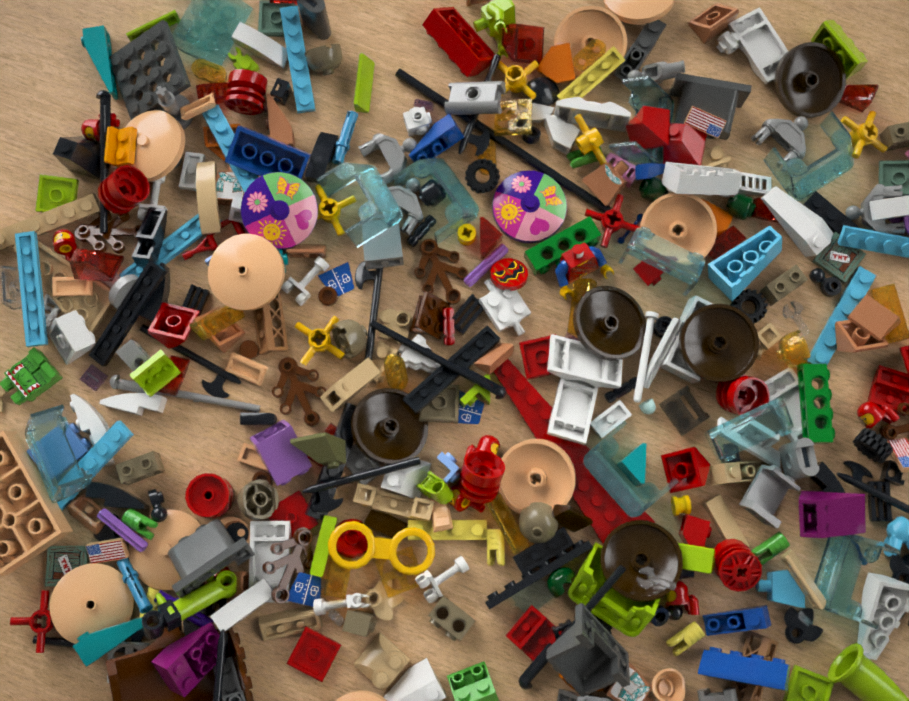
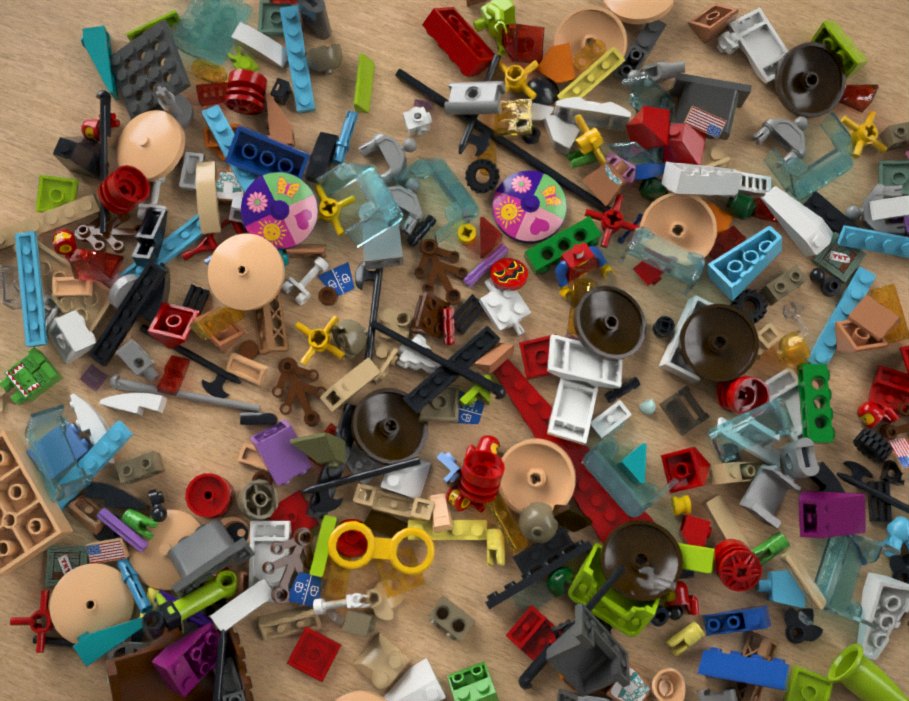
light orange bracket [104,126,137,168] -> none
lime bracket [130,350,181,397] -> none
light nougat tile [180,93,216,120] -> none
clear yellow plate [384,354,408,390] -> none
blue slope [409,113,464,168] -> none
white bar [415,556,469,603] -> none
lime piece [416,471,454,505] -> none
black head [419,179,447,207] -> none
white bar [633,311,659,403] -> none
white axle [644,317,683,388] -> none

